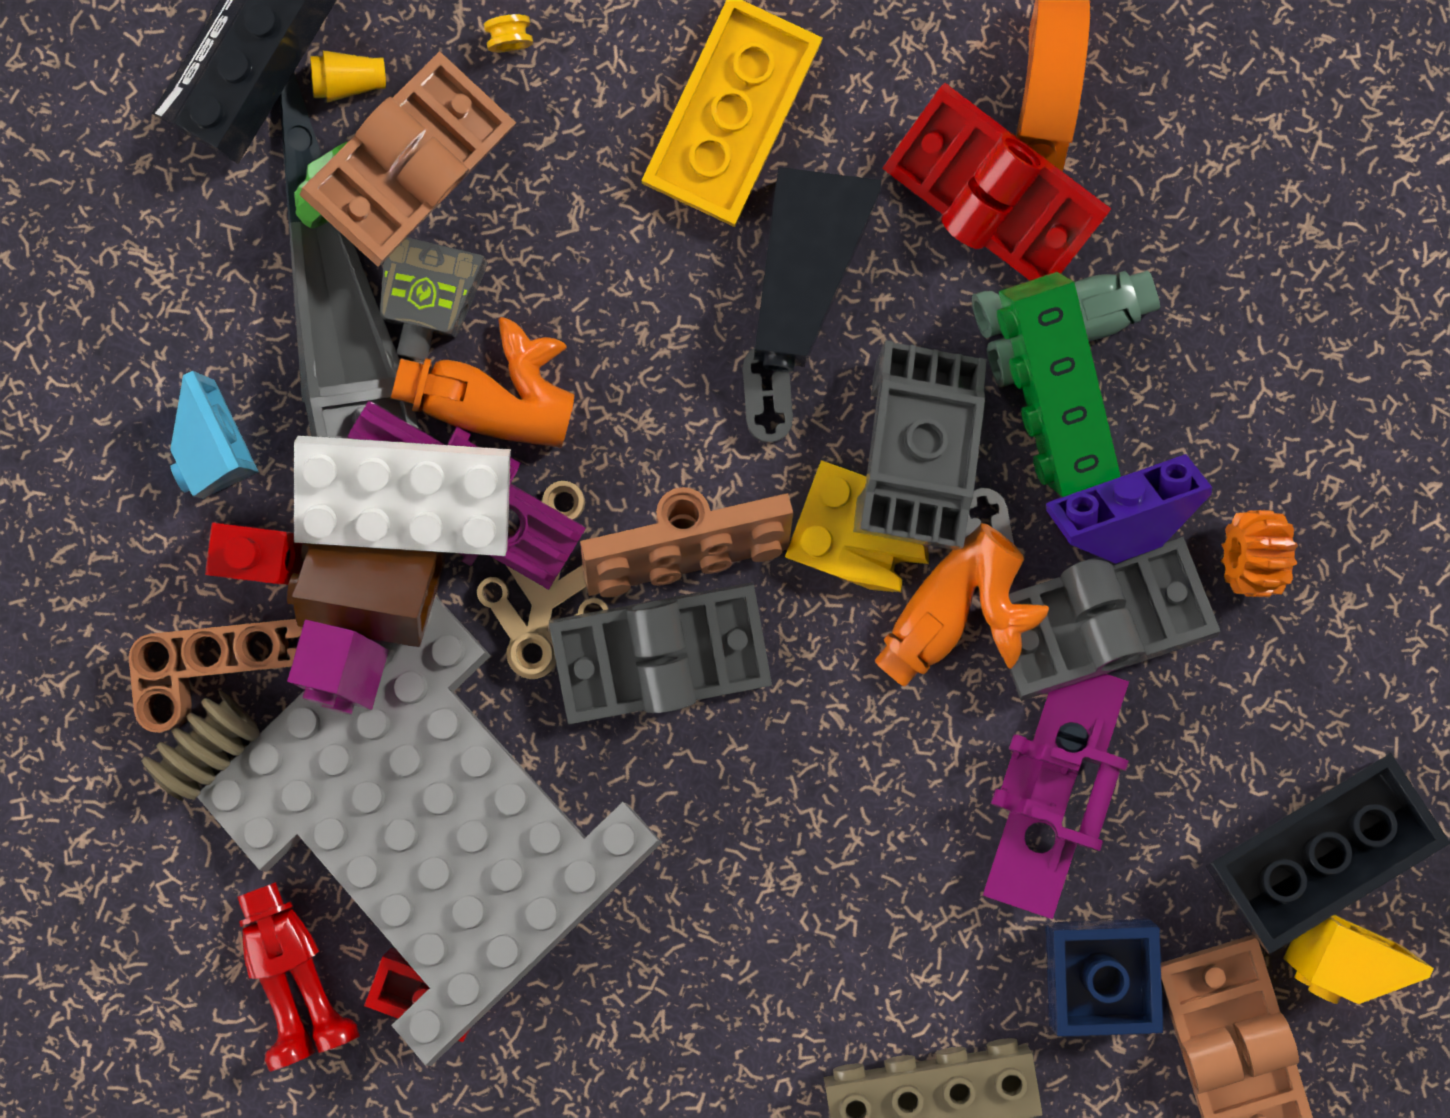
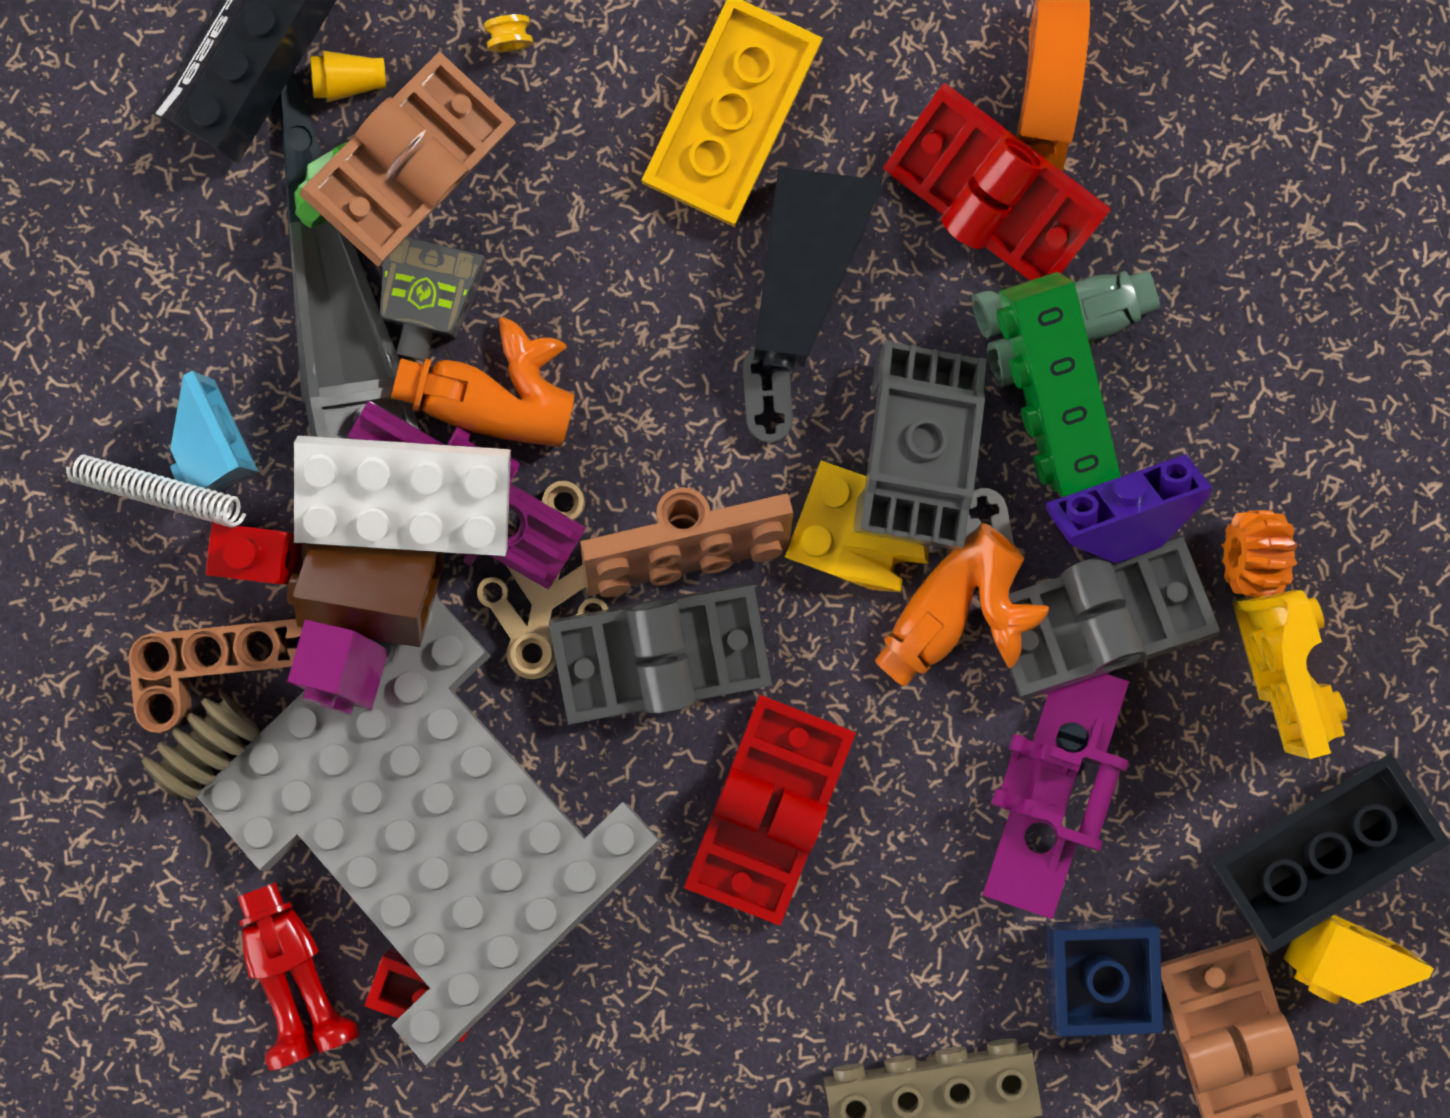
none -> white piece [66,454,246,528]
none -> red plate [684,694,856,926]
none -> yellow slope [1232,590,1347,759]

